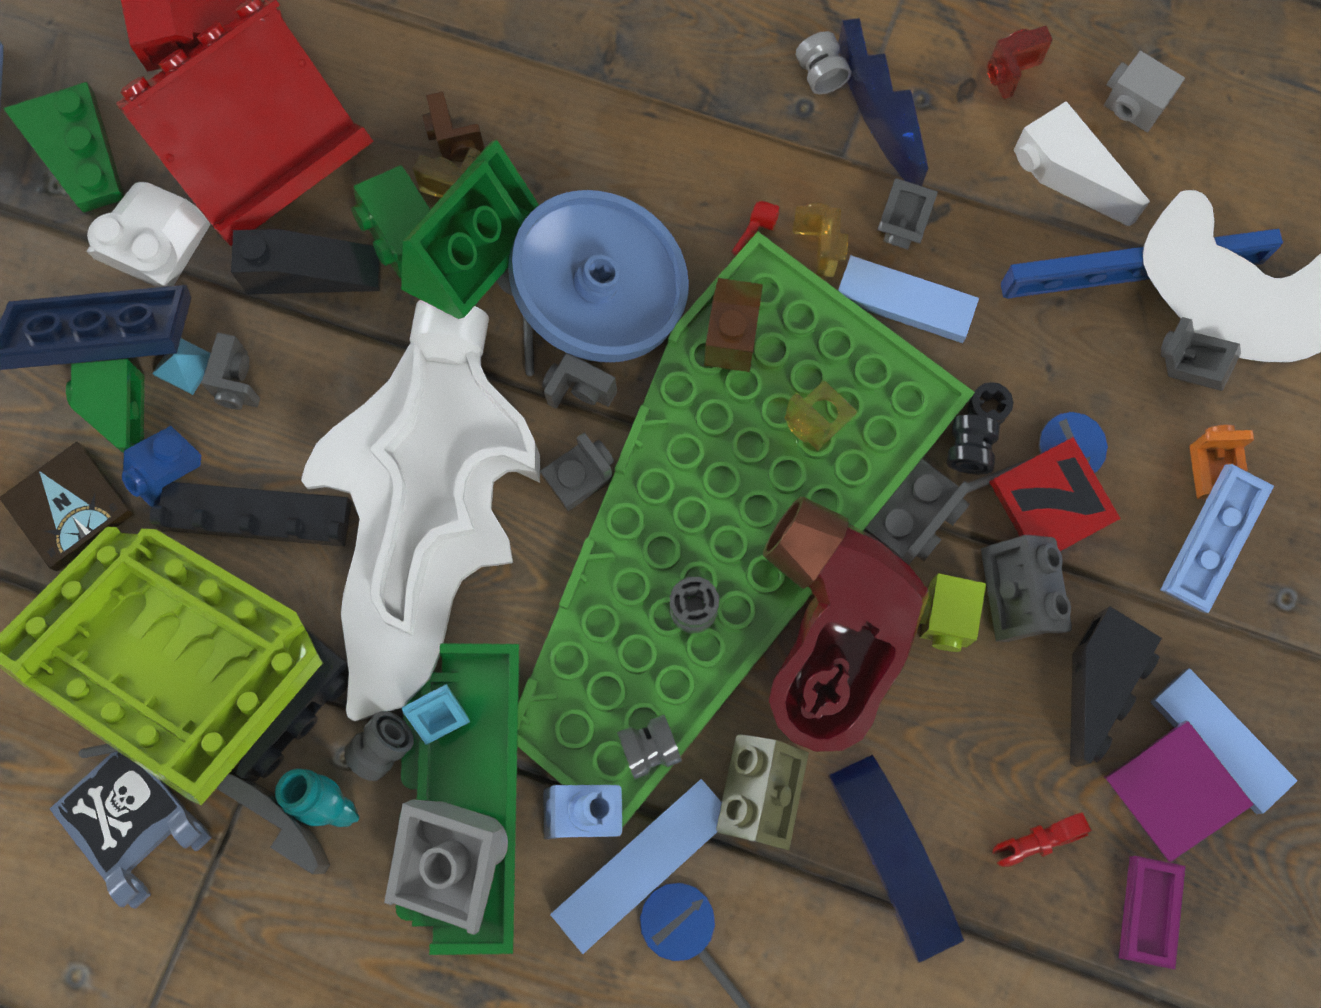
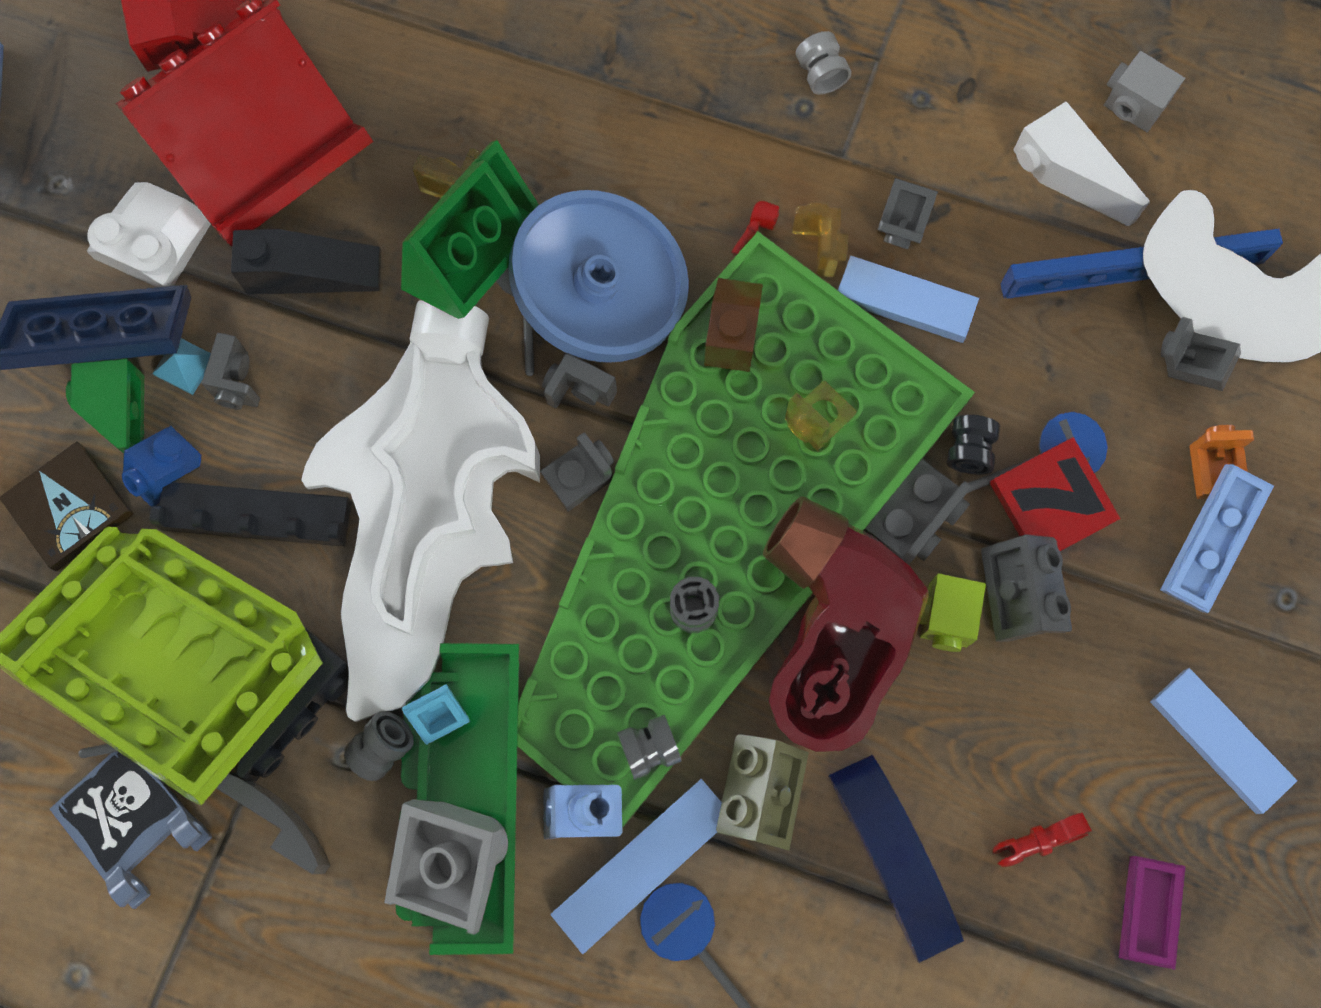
green wing [3,82,124,213] -> none
teal animal [275,769,359,827] -> none
green brick [351,165,431,279] -> none
reddish brown bracket [422,91,485,163] -> none
clear blue slope [838,18,929,186] -> none
black bush [967,382,1014,425] -> none
clear red bracket [987,26,1053,99] -> none
black slope [1070,606,1162,767] -> none
magenta tile [1104,720,1254,862] -> none

